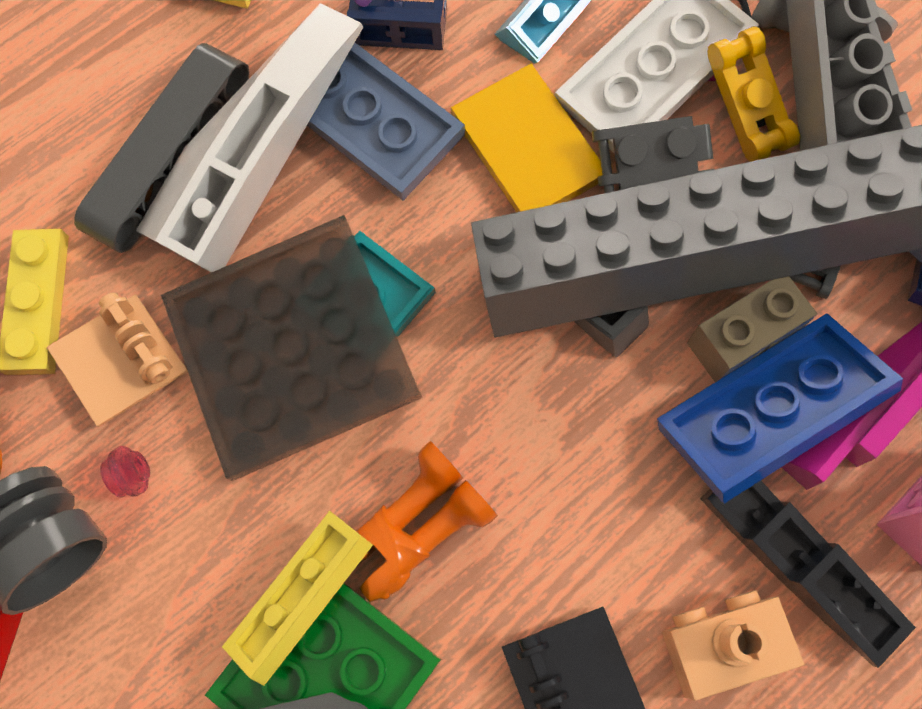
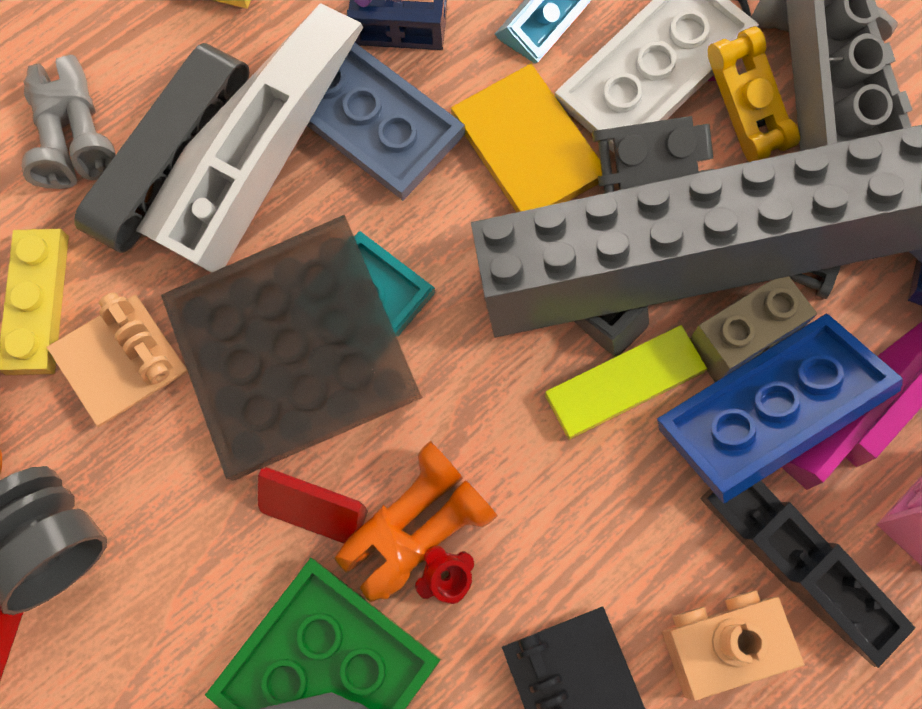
clear pink plate [100,446,150,498] -> none
light yellow plate [222,511,373,686] -> none
none -> light grey piece [22,55,116,189]
none -> red slope [258,467,368,543]
none -> red plate [415,546,474,604]
none -> neon yellow tile [545,325,707,440]

